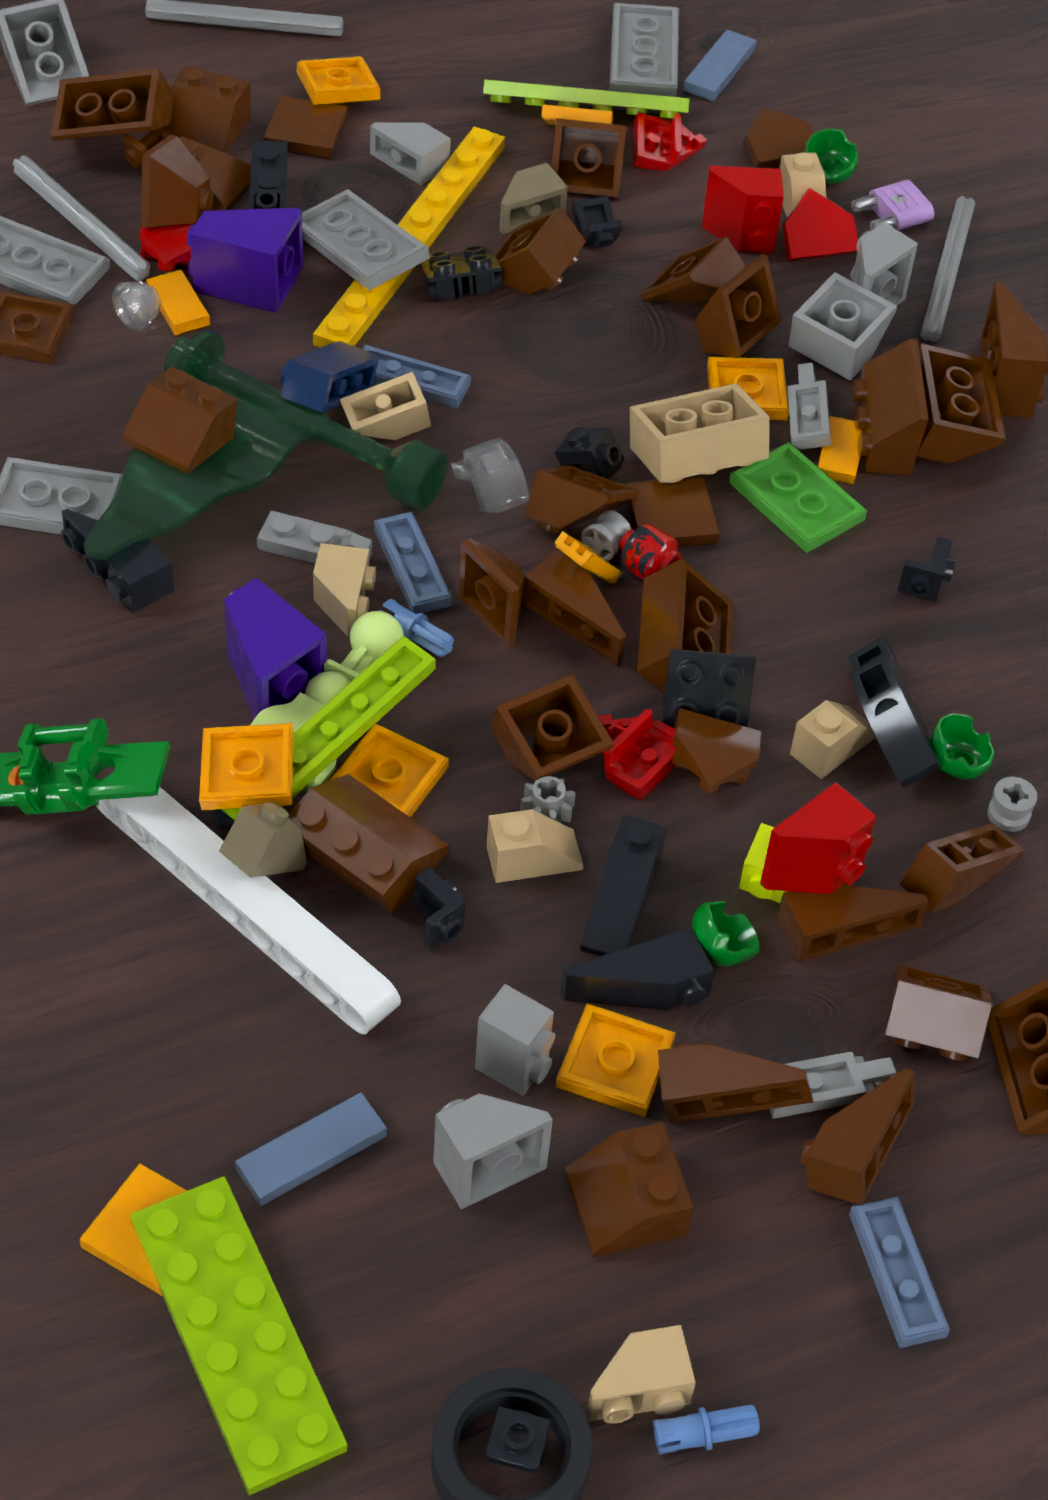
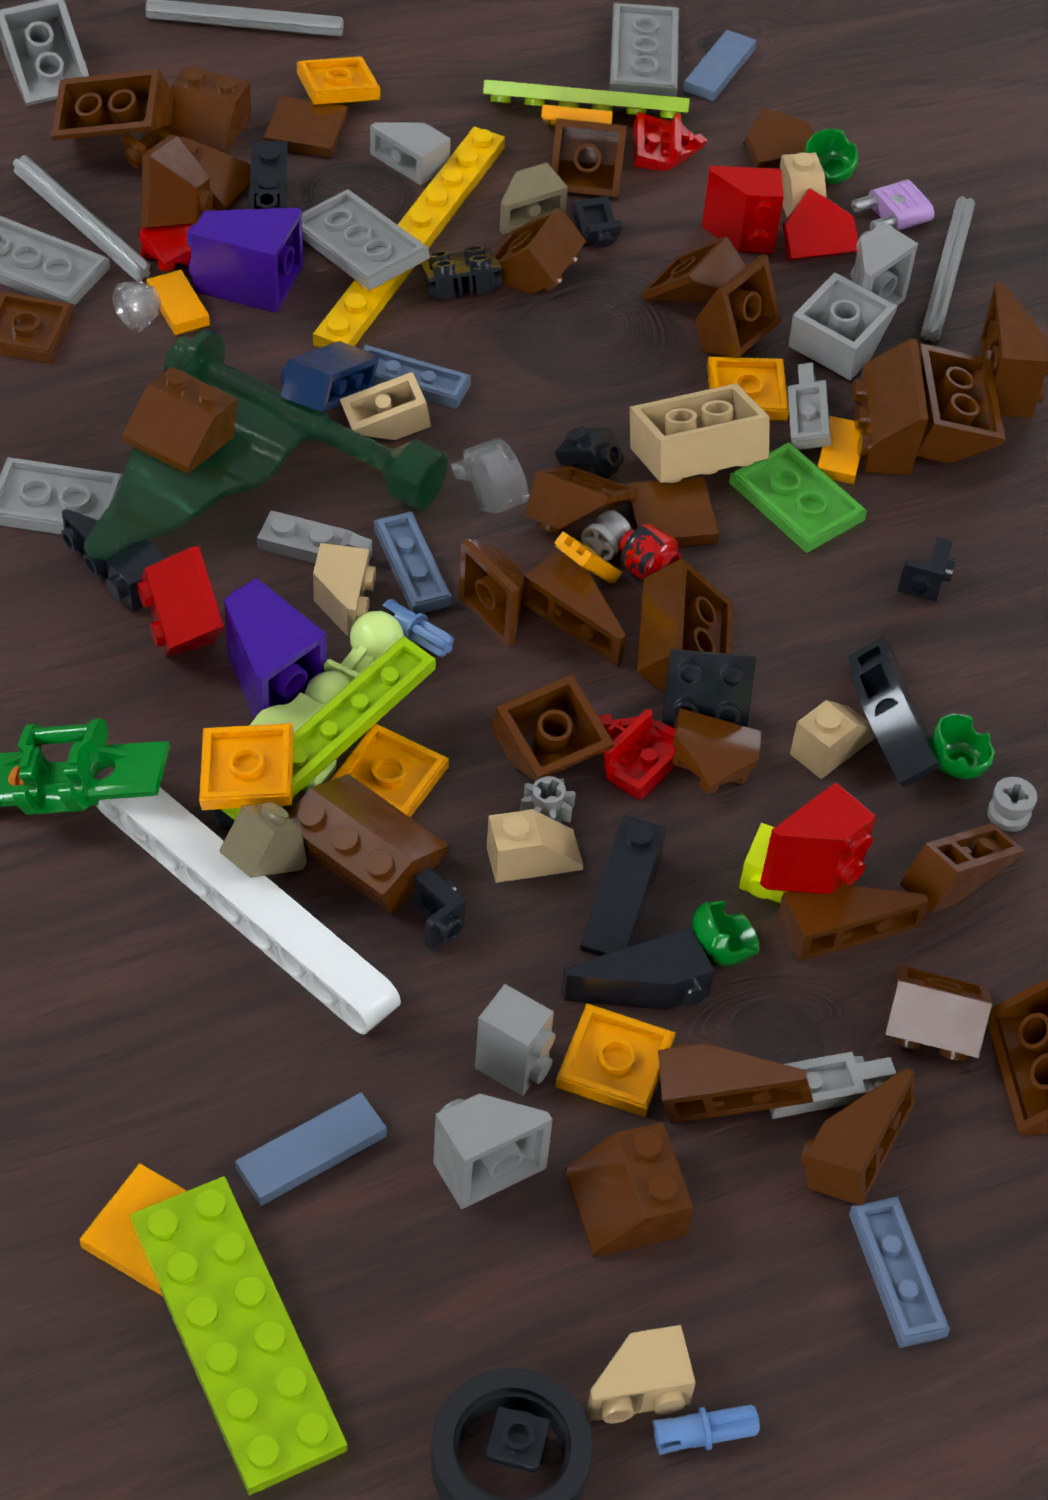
none -> red slope [137,545,224,657]

